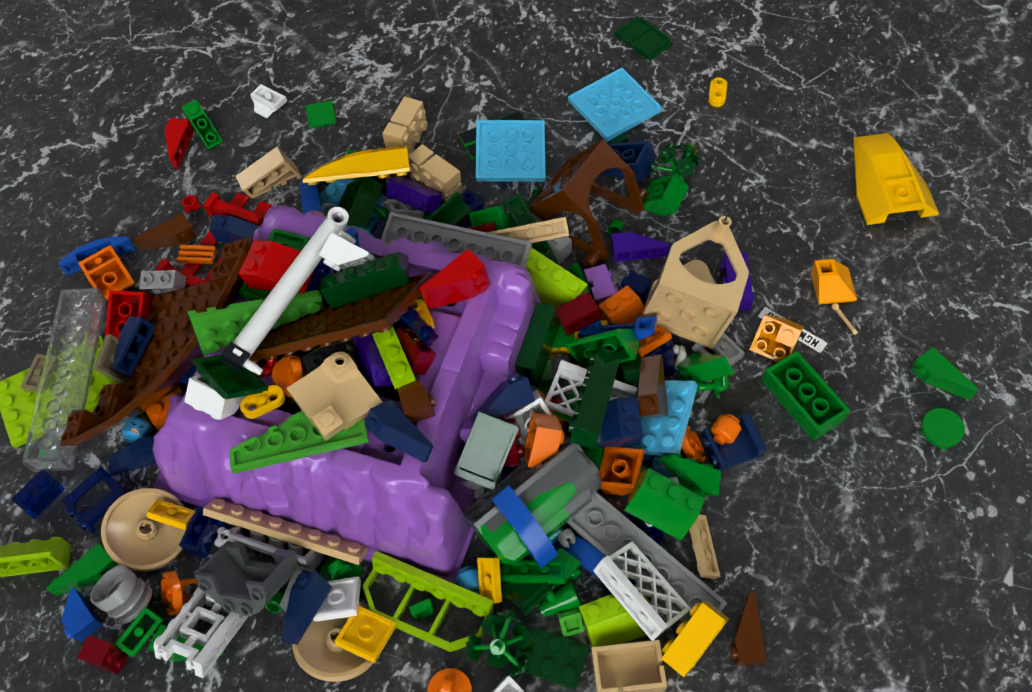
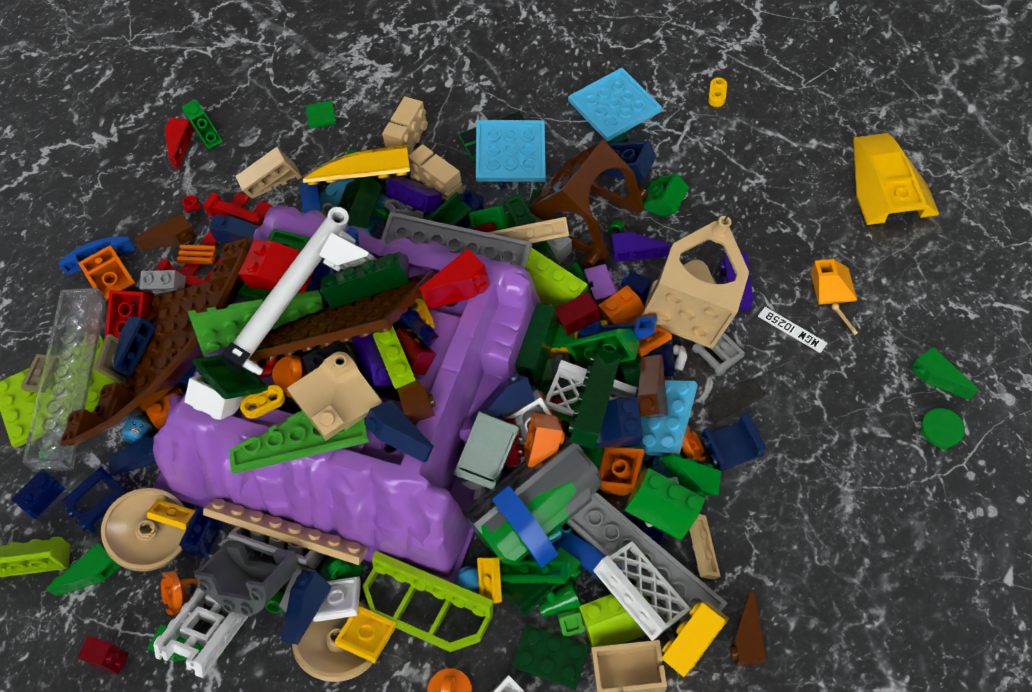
blue slope [61,587,103,642] -> none
light grey wheel [90,565,152,624] -> none
green brick [115,607,166,658] -> none
white plate [215,527,235,547] -> none
white slope [250,84,287,118] -> none
green tile [409,598,435,621] -> none
dark green plant [466,610,532,677] -> none
light grey hinge [557,529,576,548] -> none
dark green piece [614,17,673,61] -> none
dark green plant [651,143,699,181] -> none
green slope [676,353,734,383] -> none
green piece [691,376,729,398] -> none
orange head [710,414,741,445] -> none
light orange slope [749,314,804,362] -> none
green brick [762,351,850,441] -> none

